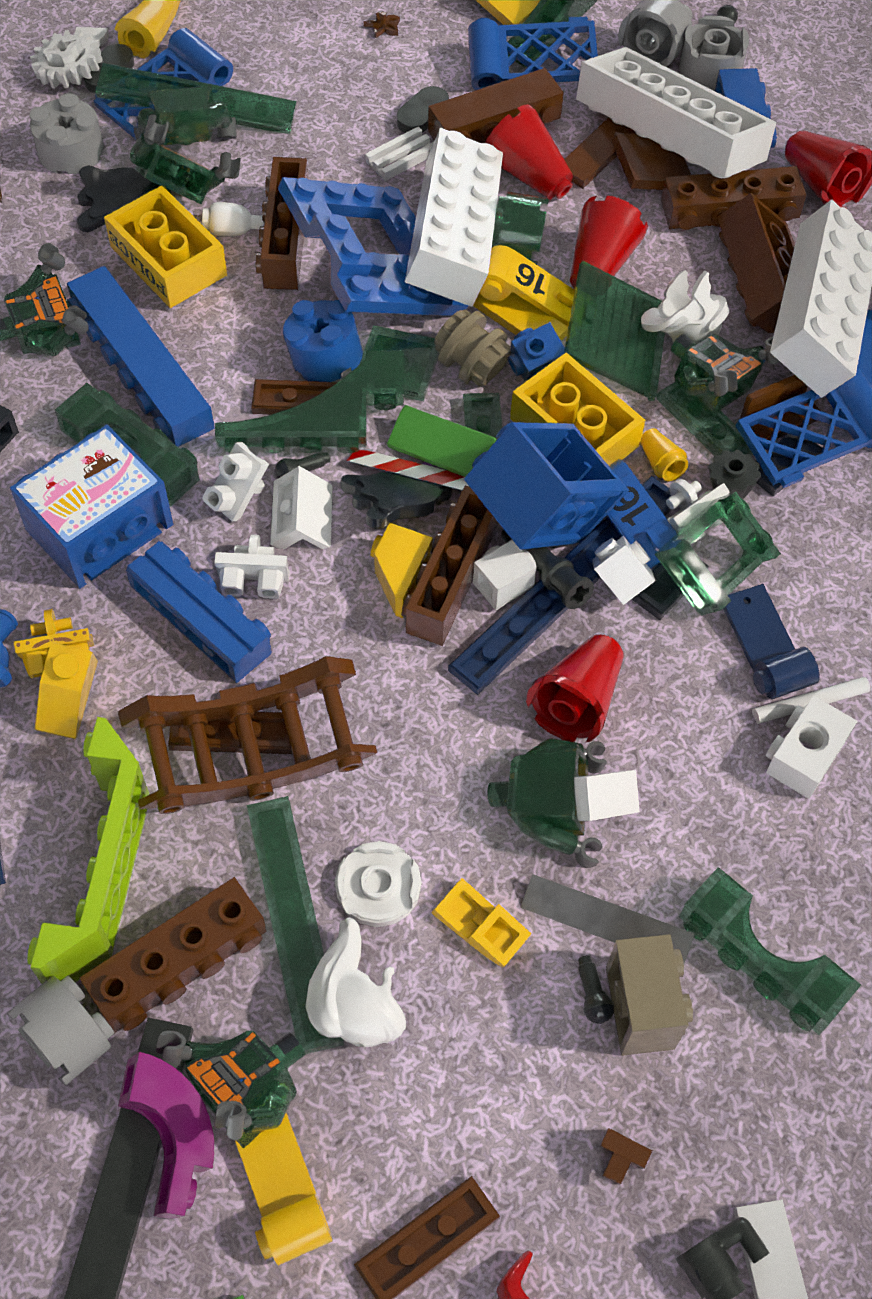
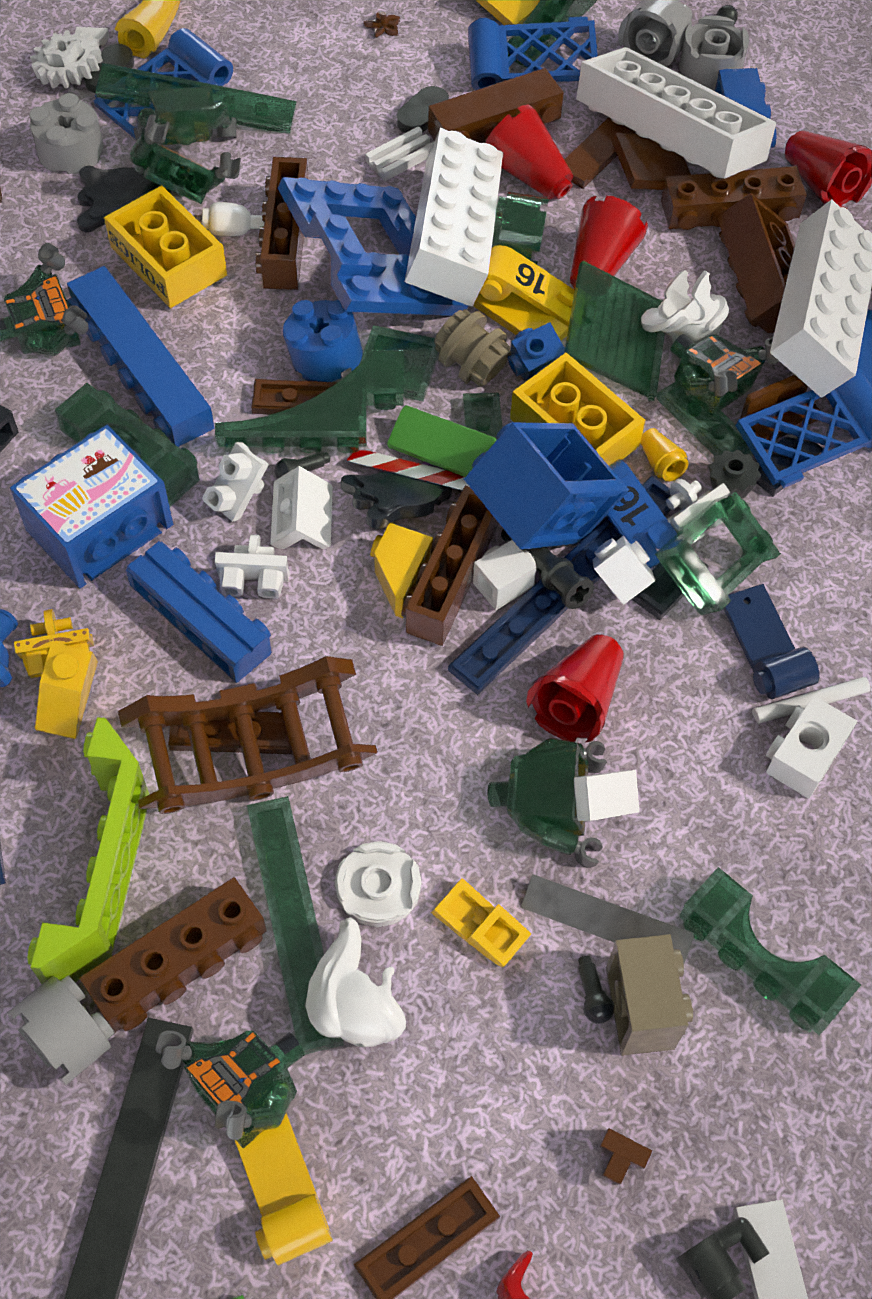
magenta arch [118,1052,214,1219] -> none

